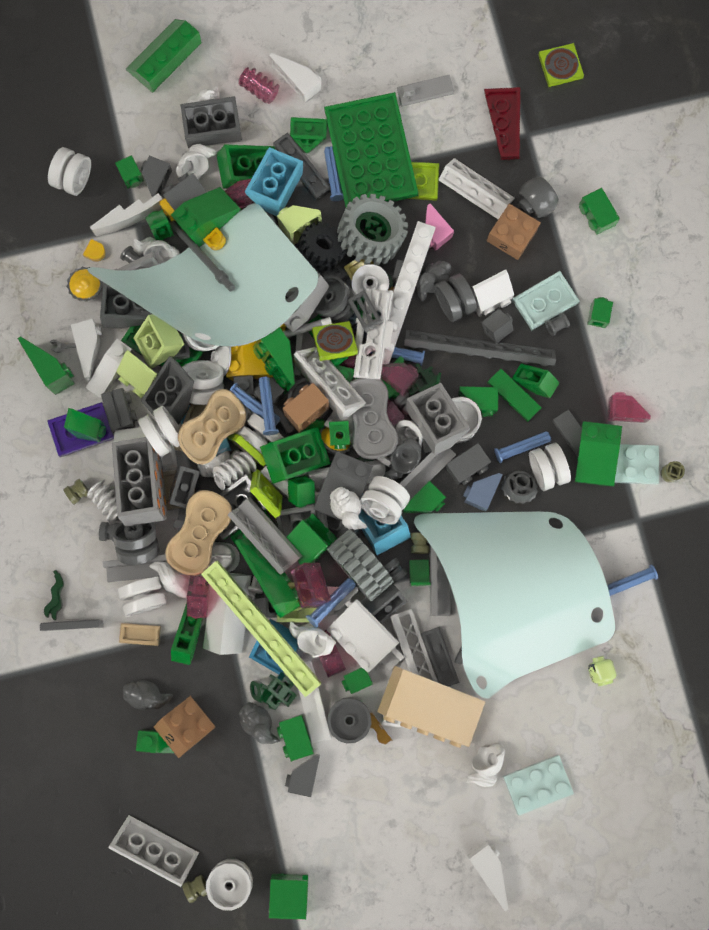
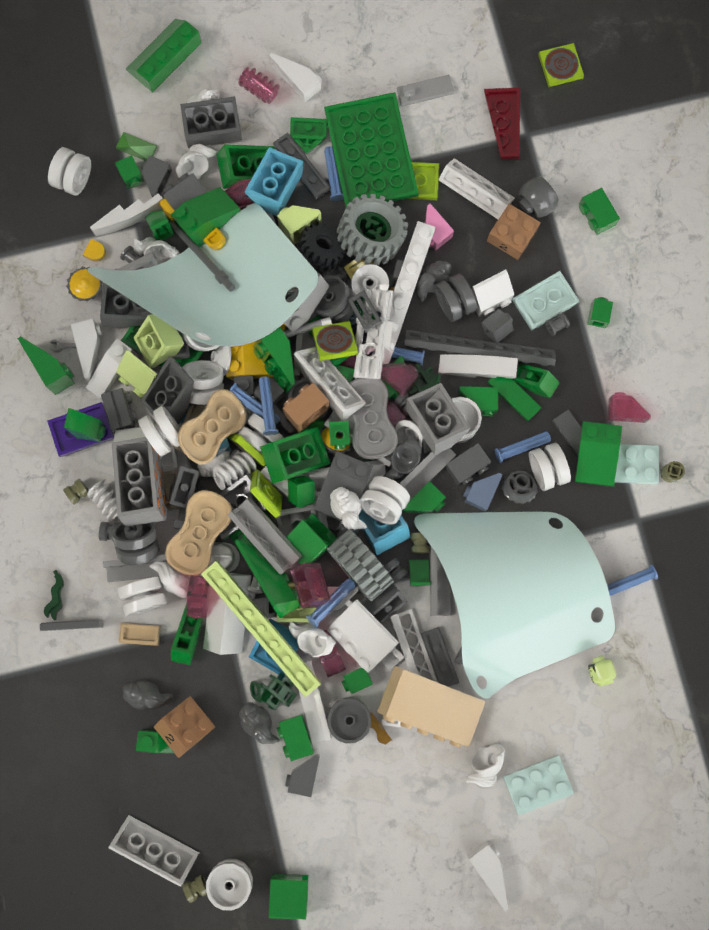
none -> bright green slope [116,132,157,161]
none -> white slope [438,355,518,379]

